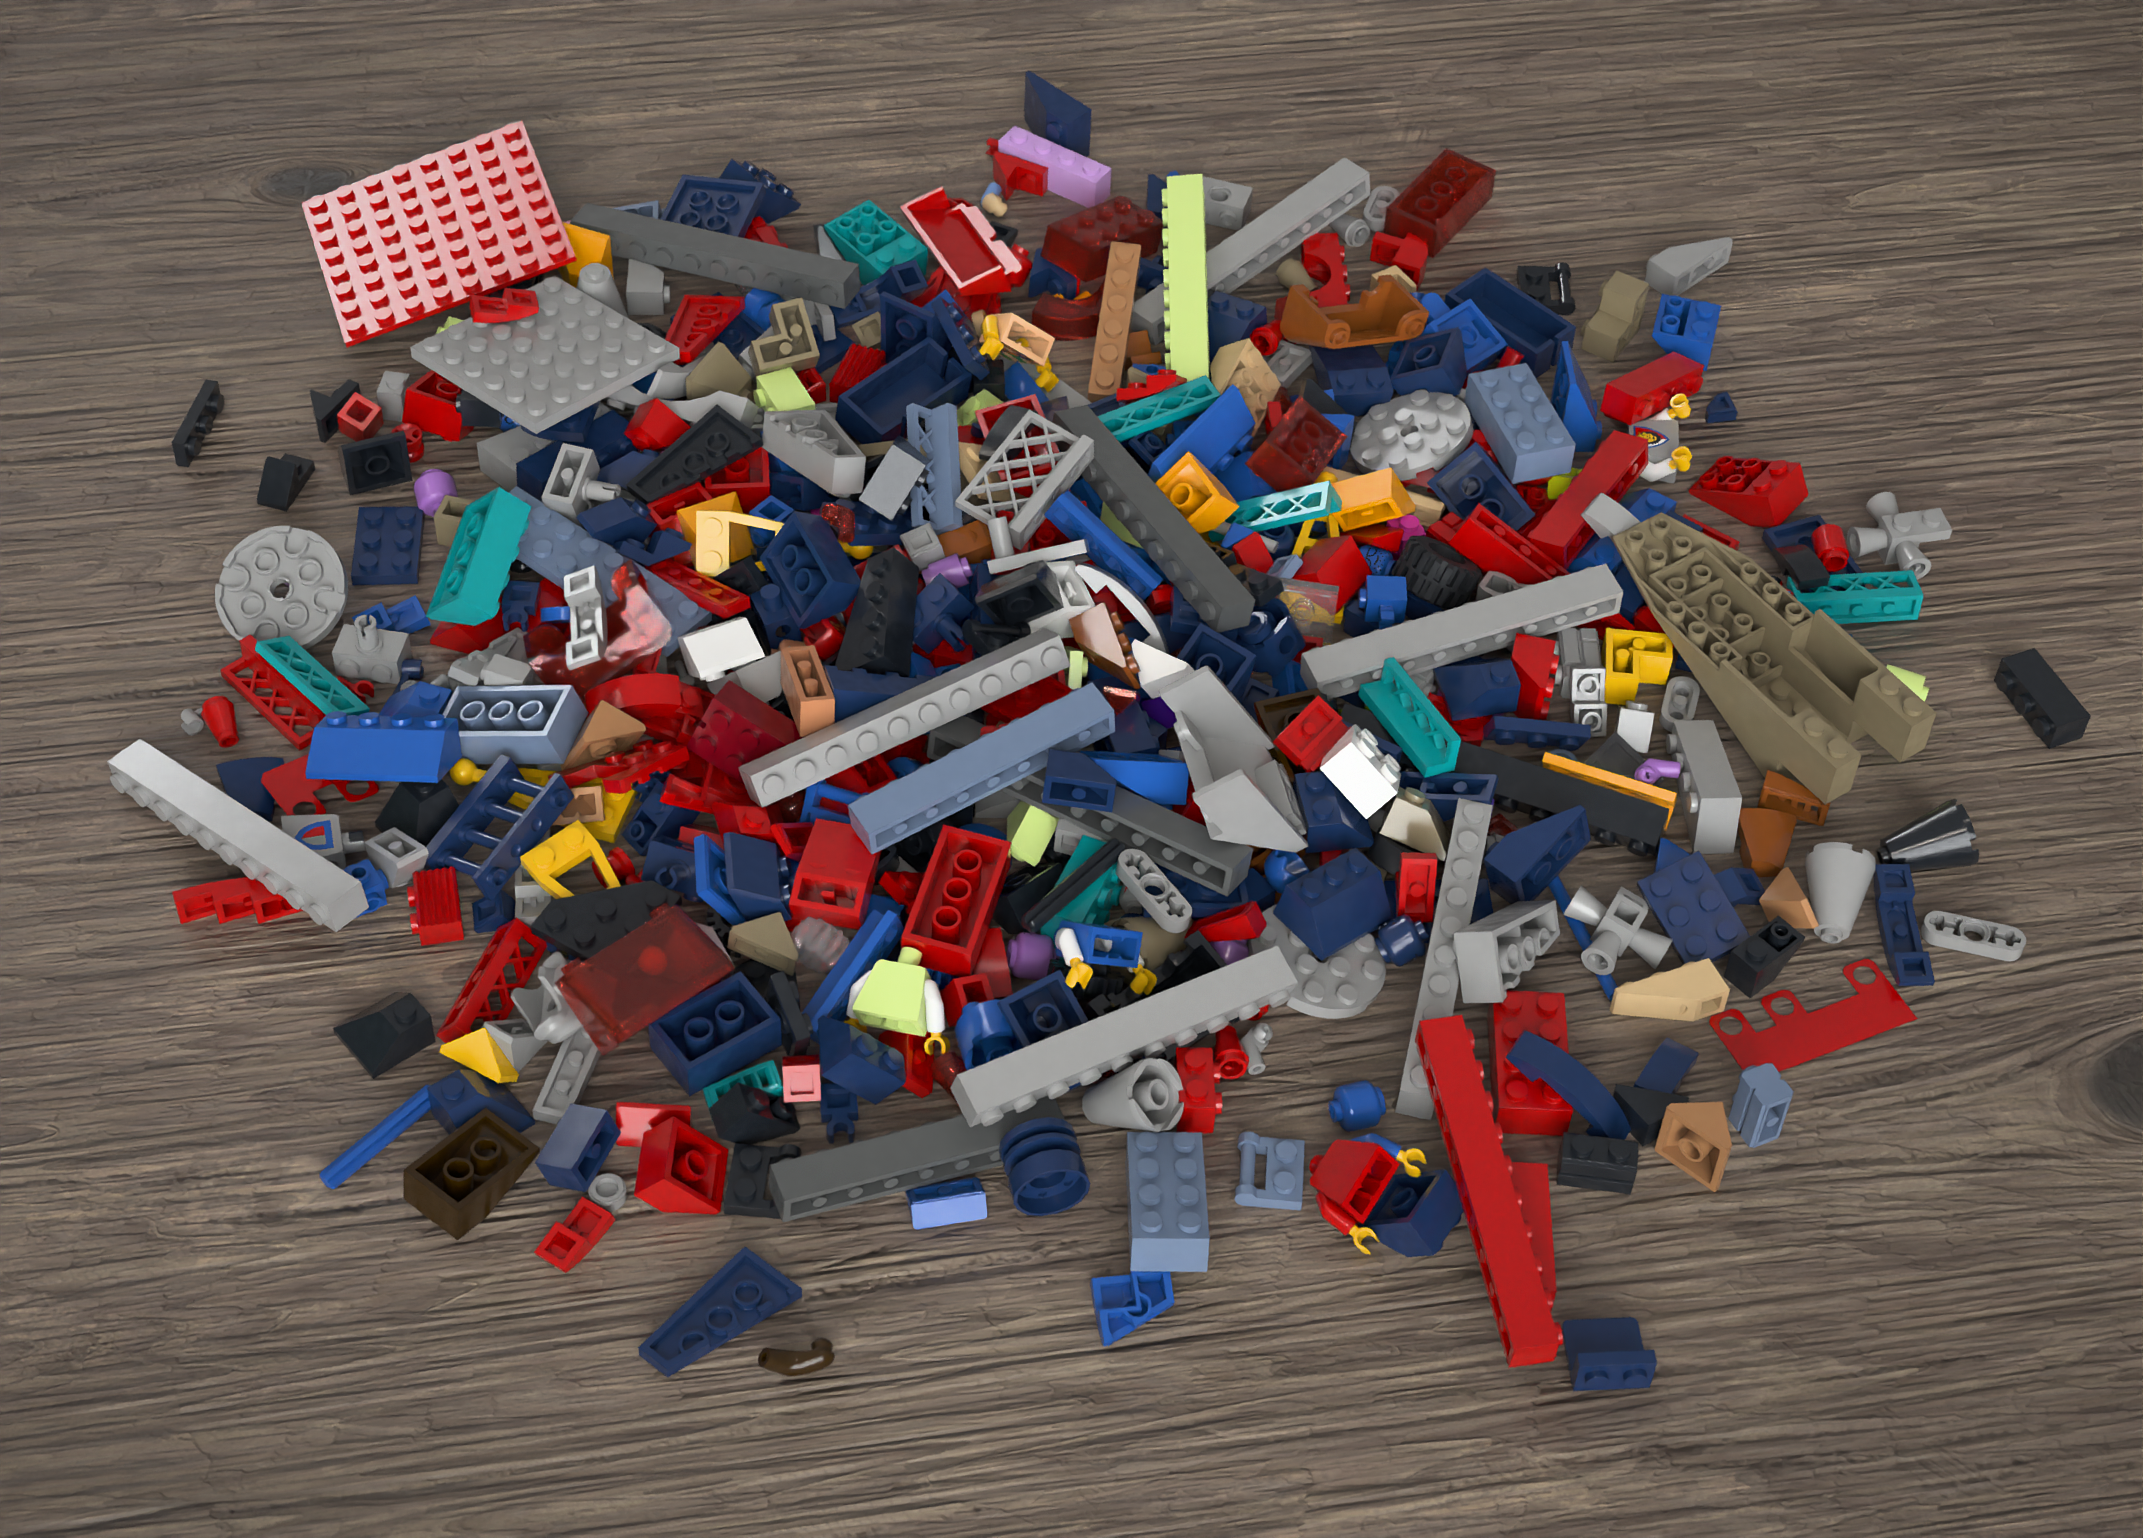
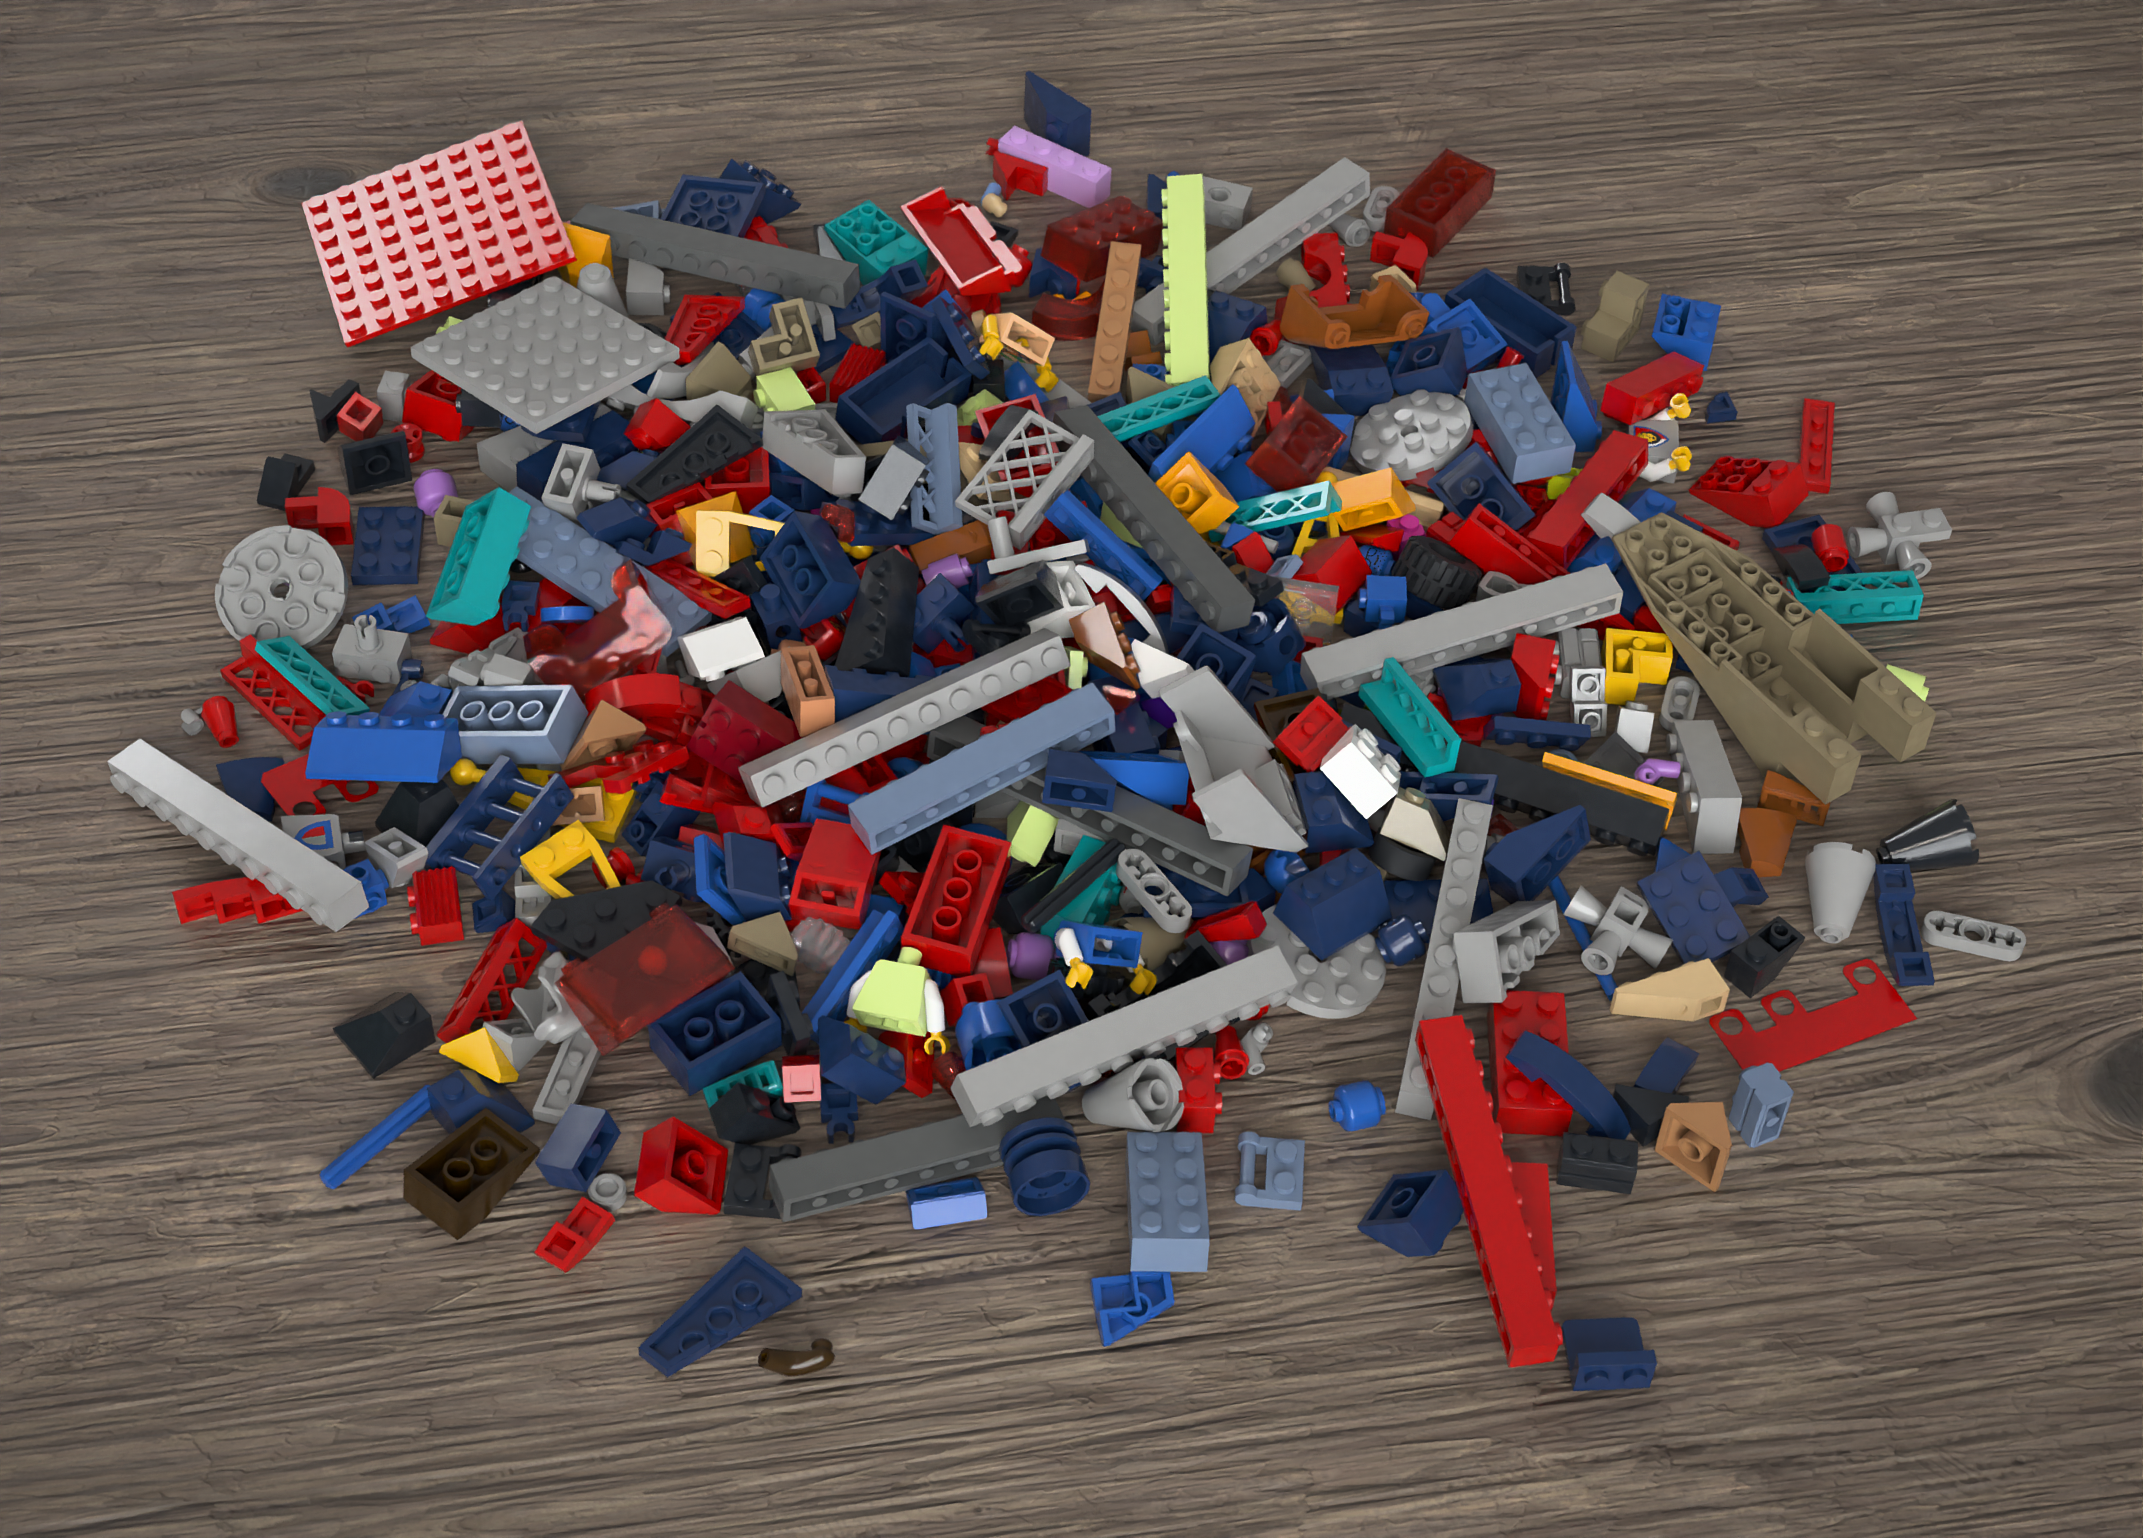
black plate [171,379,224,467] -> none
red slope [469,288,539,323] -> none
light grey slope [564,566,608,670] -> none
red slope [616,1102,693,1147] -> none
light grey slope [900,523,945,571] -> none
red slope [1116,369,1187,405] -> none
red torso [1309,1133,1426,1254] -> none
red slope [1395,852,1437,922] -> none
light grey slope [1645,237,1733,296] -> none
medium nougat slope [1759,867,1819,929] -> none
black brick [1994,648,2090,749] -> none
none -> red brick [285,487,354,546]
none -> red tile [1799,398,1835,494]

